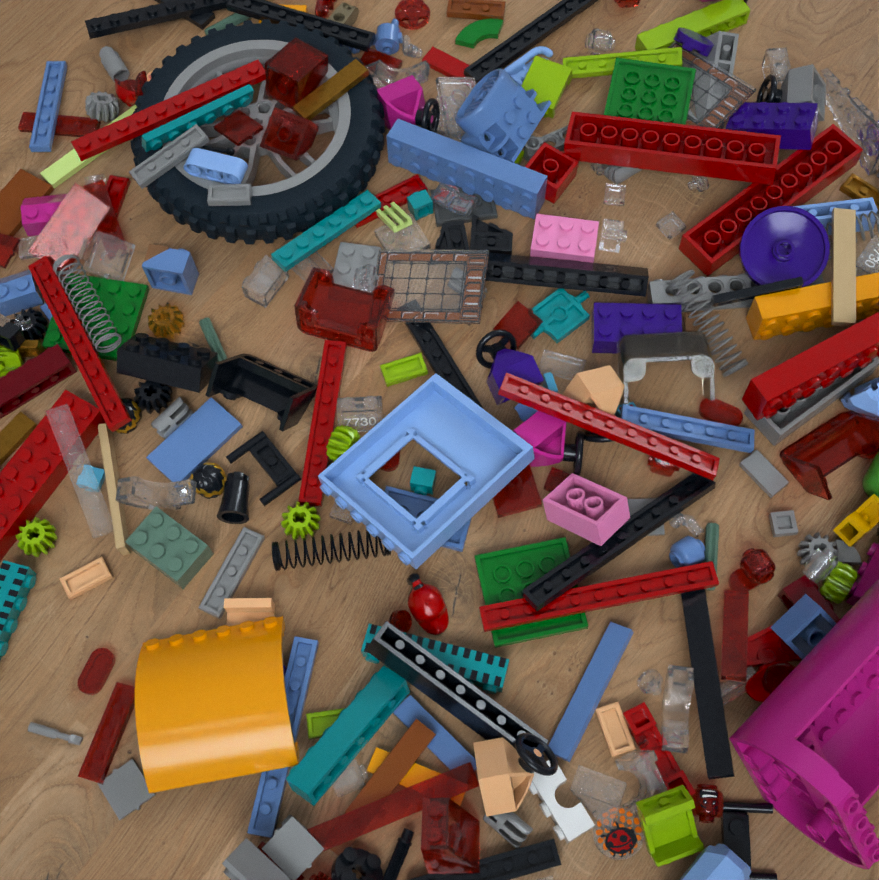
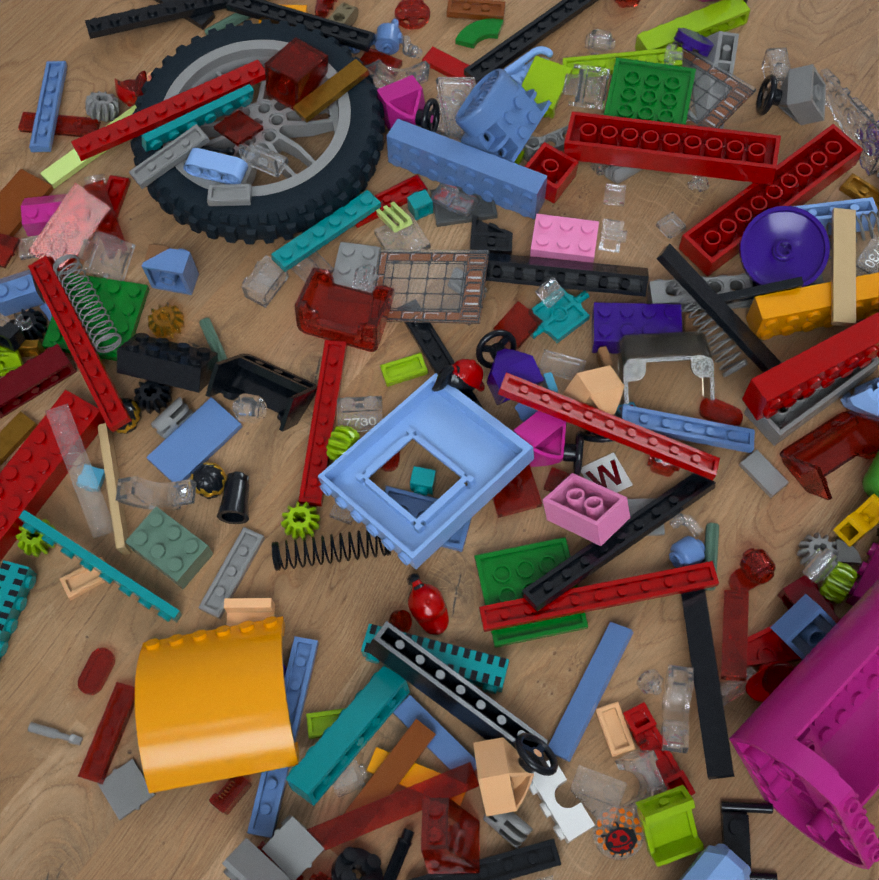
light grey arm [99,46,130,82] -> none
black plate [226,431,301,507] -> none
clear red slope [259,107,319,161] -> none
black wing [431,220,470,266] -> none
clear red head [691,784,724,823] -> none
dark purple brick [726,102,818,150] -> none
light grey plate [769,510,798,537] -> none
none -> teal plate [19,510,182,623]
none -> clear red piece [209,776,252,815]
none -> clear head [232,394,267,424]
none -> clear panel [238,142,288,178]
none -> hair [432,359,485,392]
none -> clear tile [535,277,566,308]
none -> clear panel [563,64,610,110]
none -> white sticker [581,452,633,493]
none -> medium nougat tile [596,346,613,368]
none -> black tile [656,244,781,373]
none -> clear tile [664,44,684,65]

